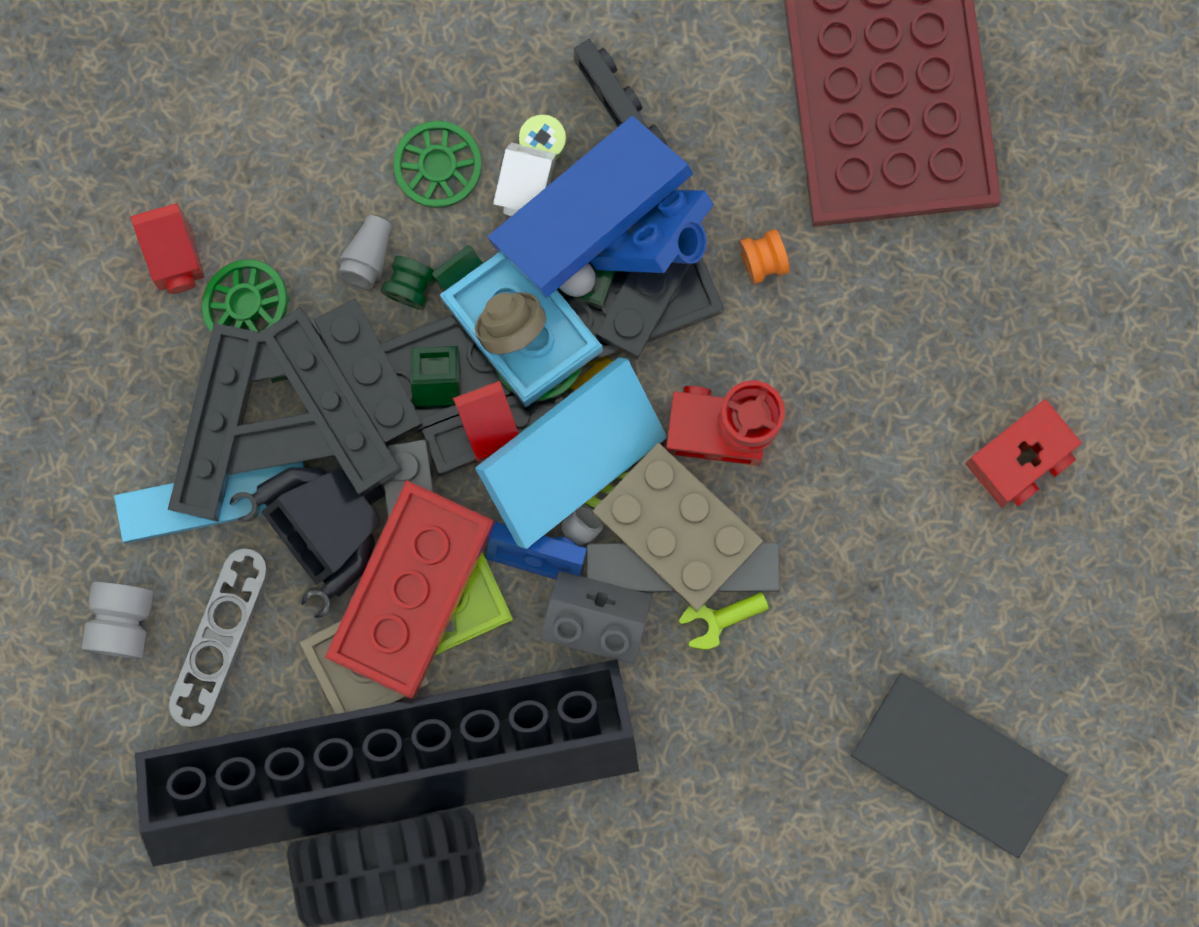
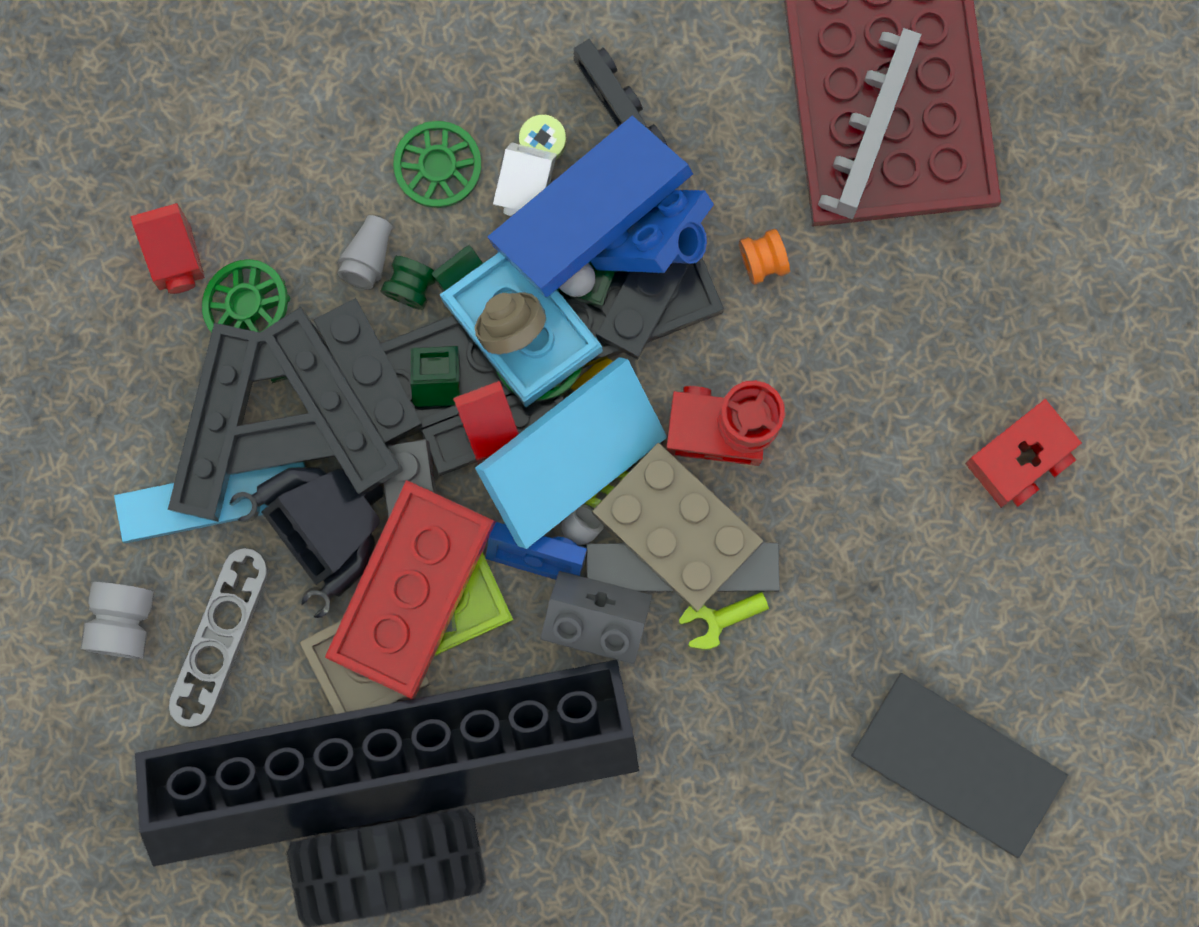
none -> light grey hinge [818,28,921,219]

